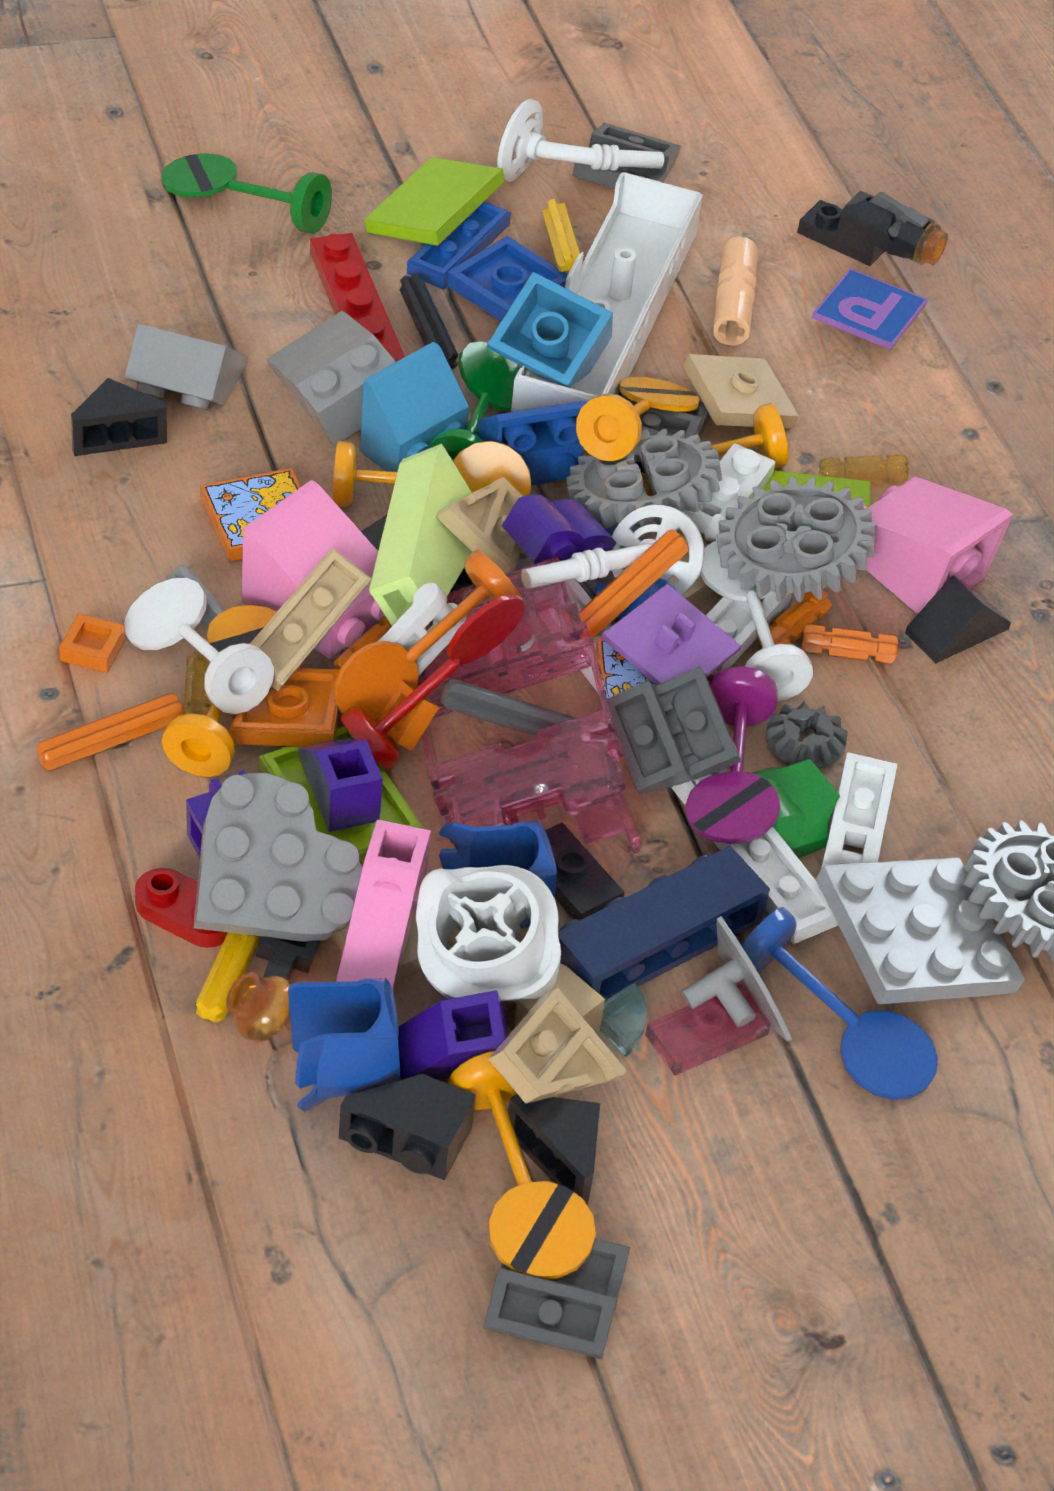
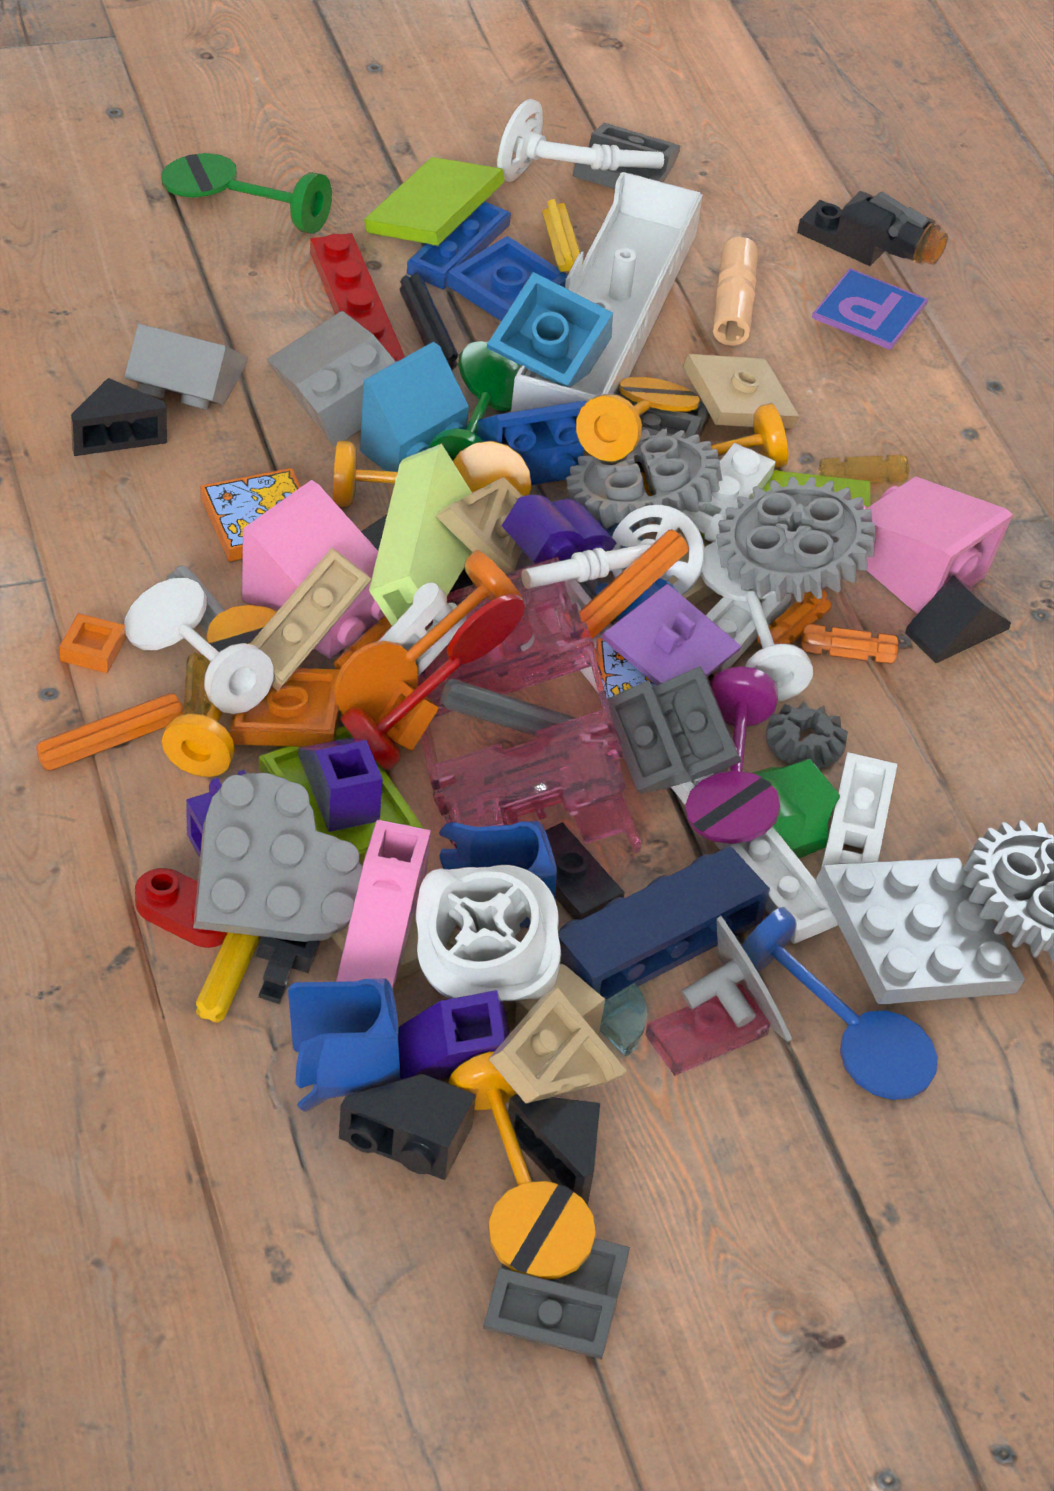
clear orange animal [226,972,292,1043] -> none

